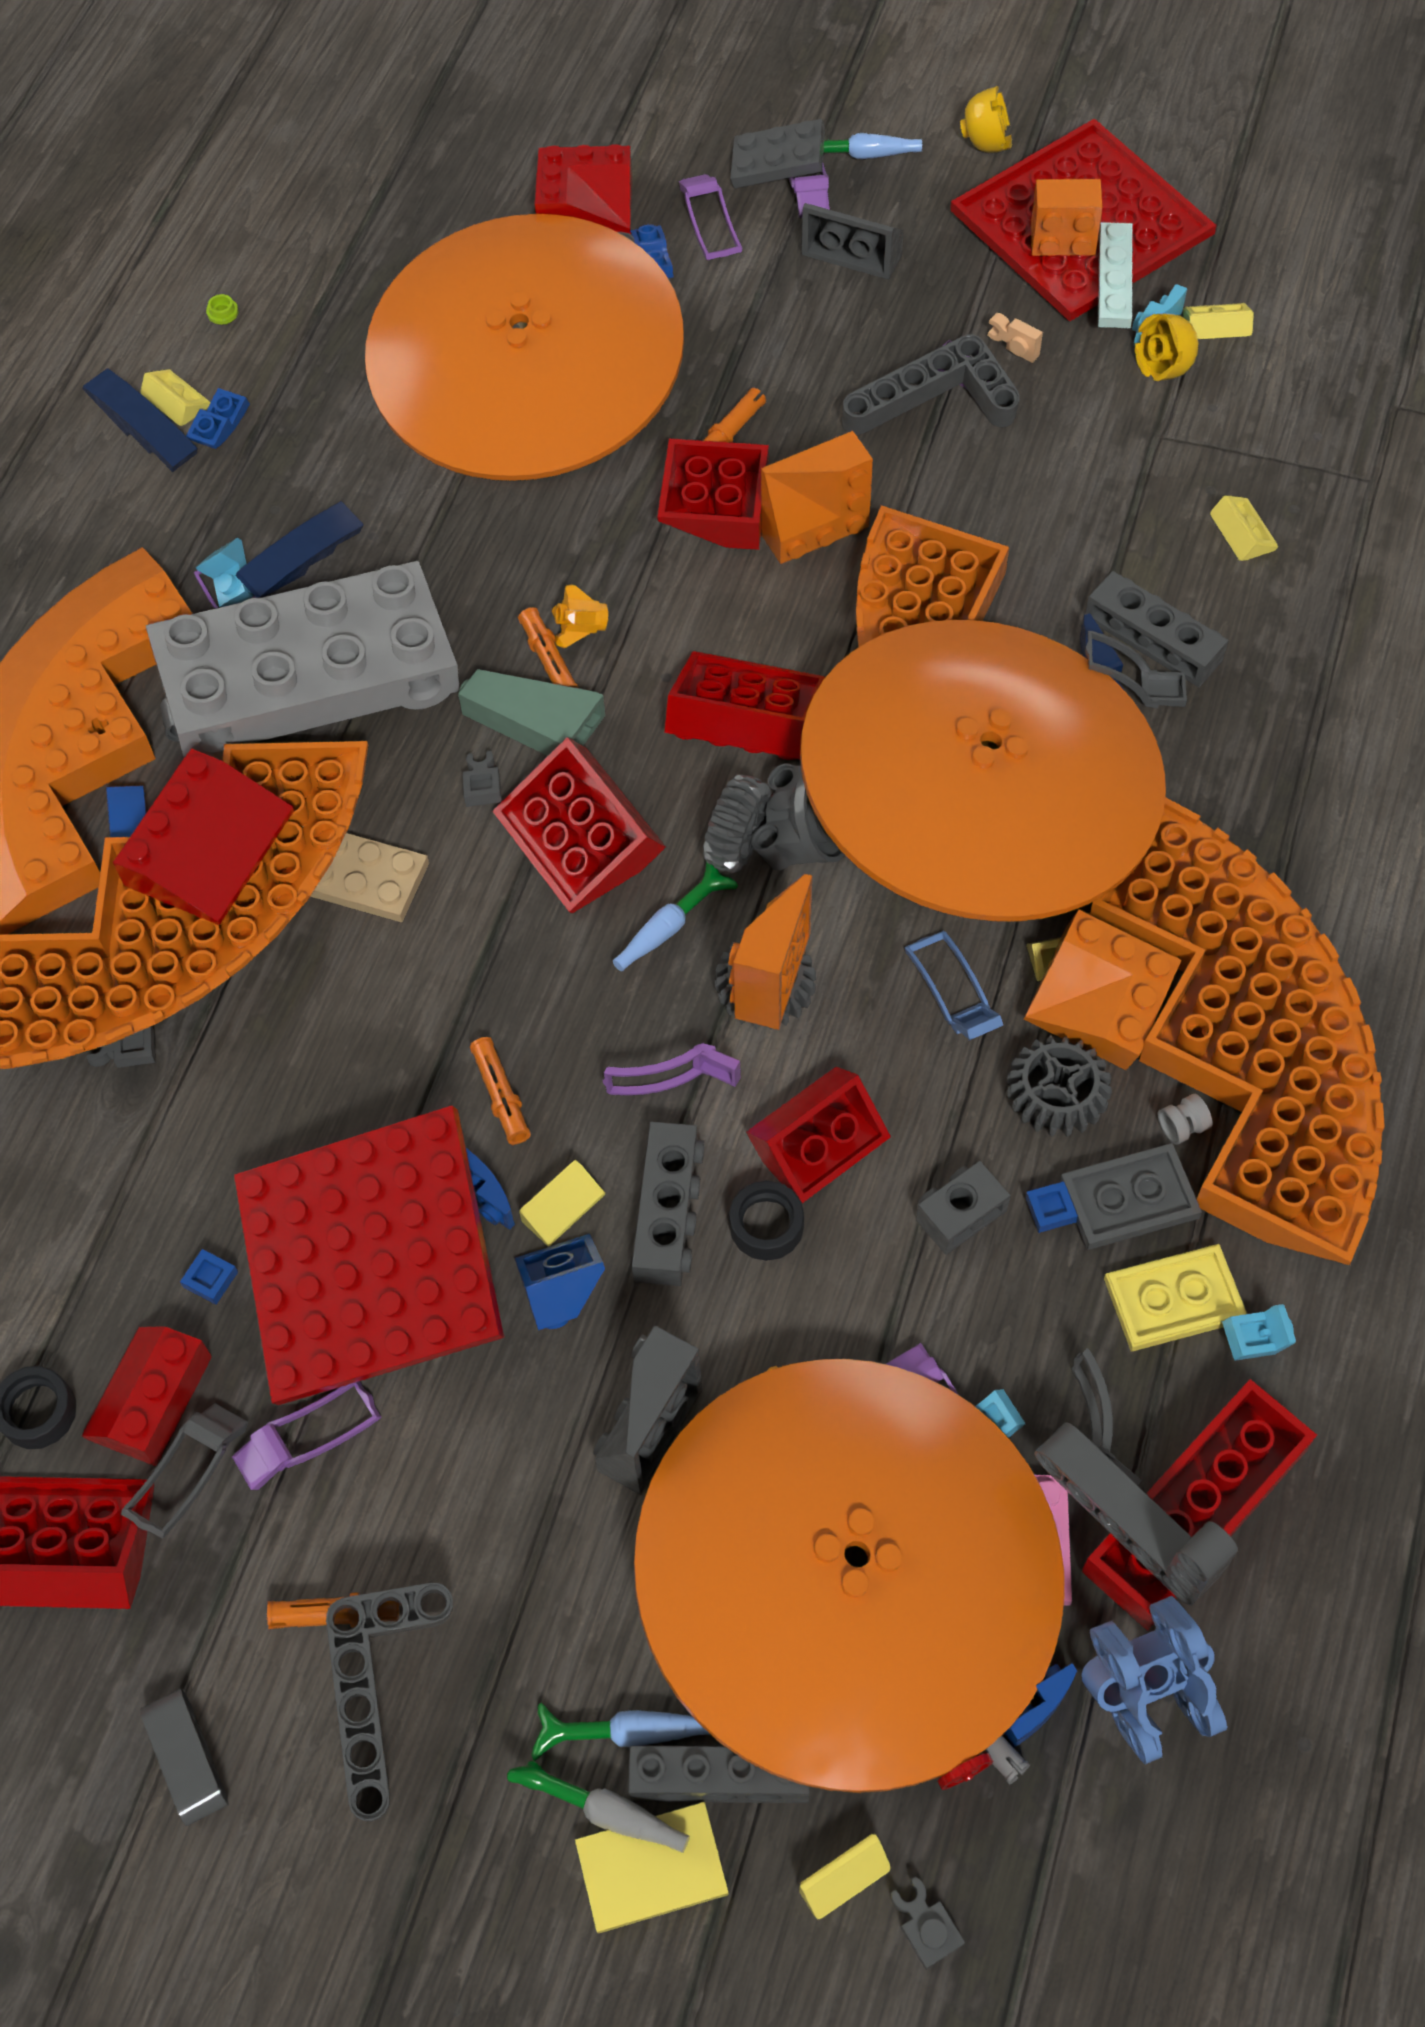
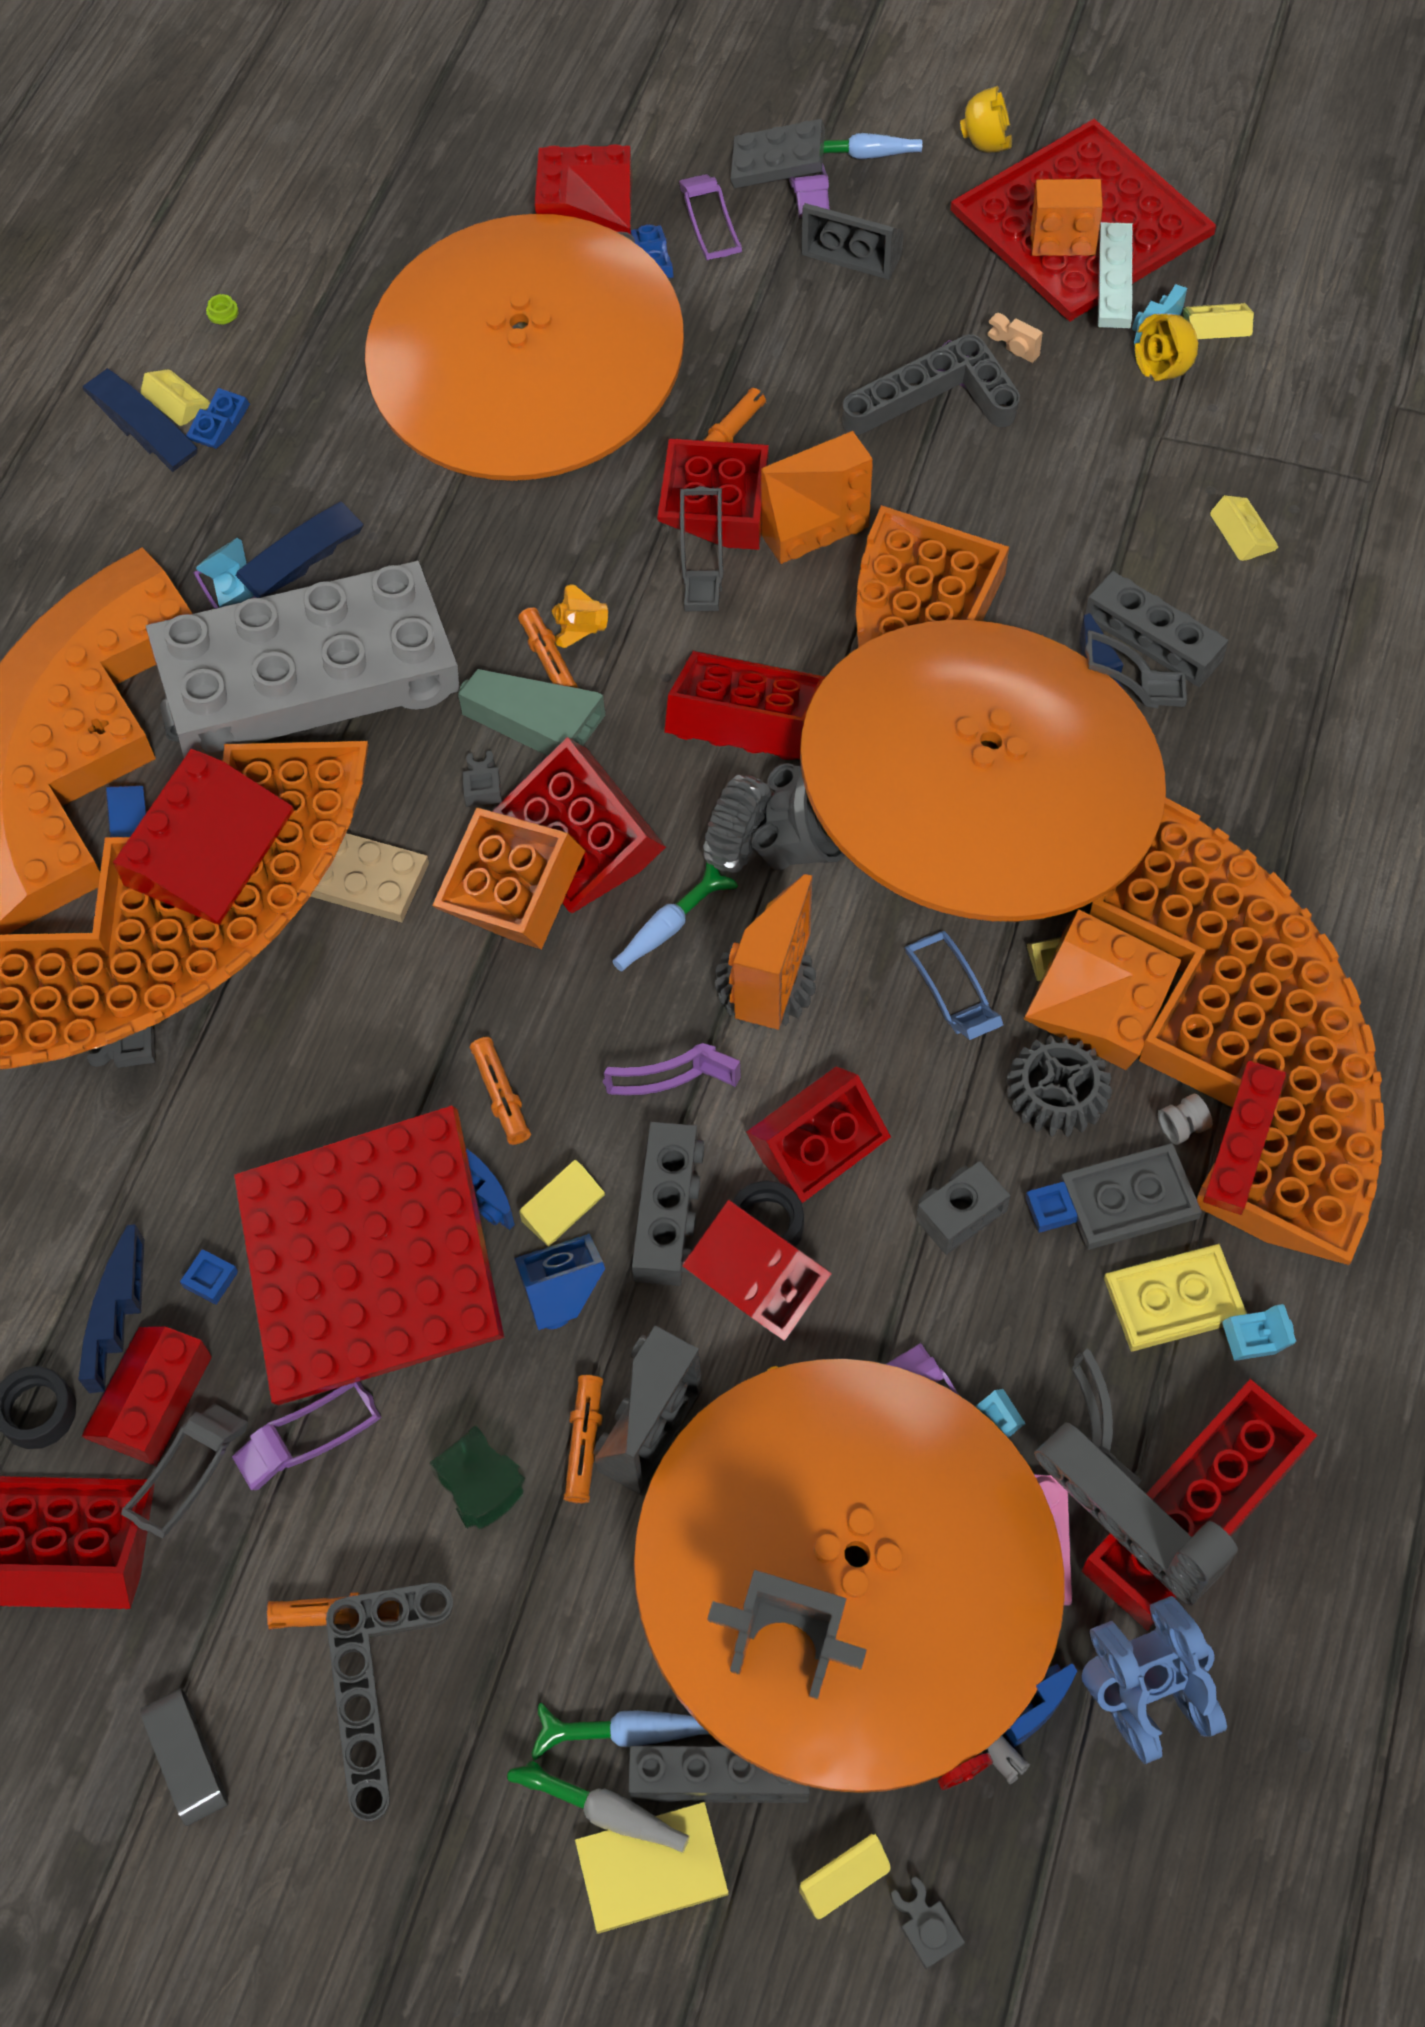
none -> dark blue slope [78,1225,145,1393]
none -> clear green piece [429,1425,525,1530]
none -> orange slope [432,808,585,950]
none -> orange pin [563,1375,604,1504]
none -> dark grey piece [680,486,724,611]
none -> red slope [682,1199,832,1341]
none -> dark grey piece [707,1570,867,1700]
none -> red plate [1202,1060,1286,1215]

